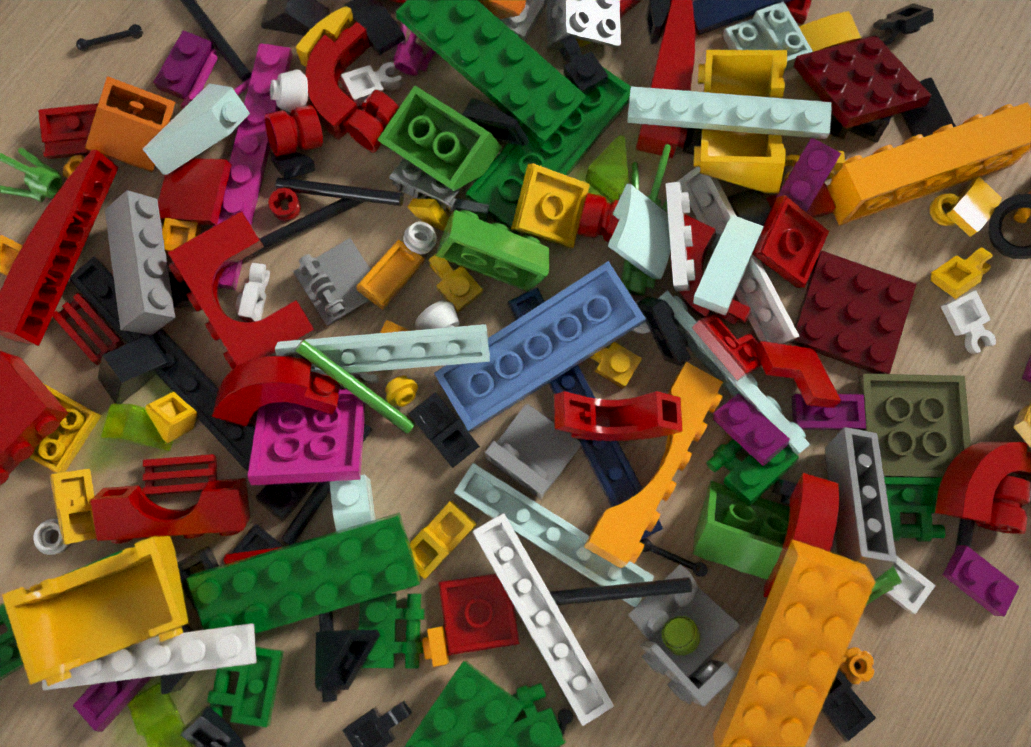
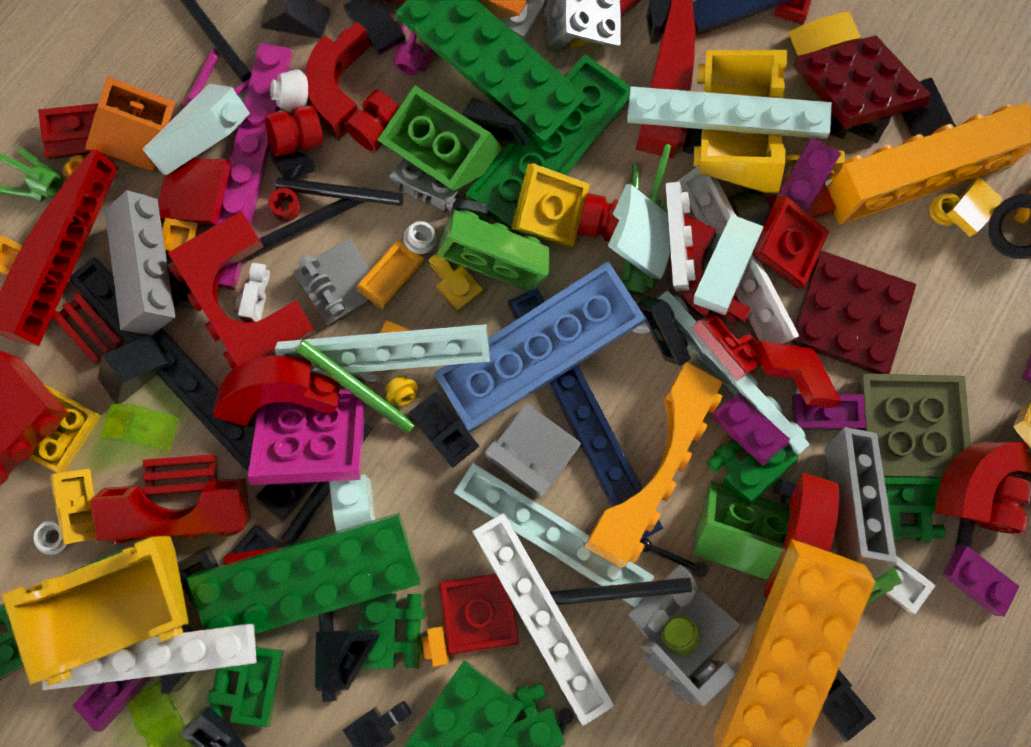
black hinge [76,24,143,51] -> none
yellow slope [145,392,197,443] -> none
magenta plate [153,30,215,100] -> none
yellow slope [295,6,355,67] -> none
white plate [341,62,402,106] -> none
yellow tile [407,198,449,230] -> none
yellow slope [409,501,477,579] -> none
white cone [415,300,459,330] -> none
red arch [554,391,683,441] -> none
black plate [559,34,608,95] -> none
clear neon green slope [585,135,629,203] -> none
yellow plate [589,341,642,389] -> none
light aqua slope [722,1,813,71] -> none
light orange plate [839,647,874,684] -> none
black plate [873,3,934,46] -> none
yellow plate [931,247,993,299] -> none
white plate [941,290,996,354] -> none

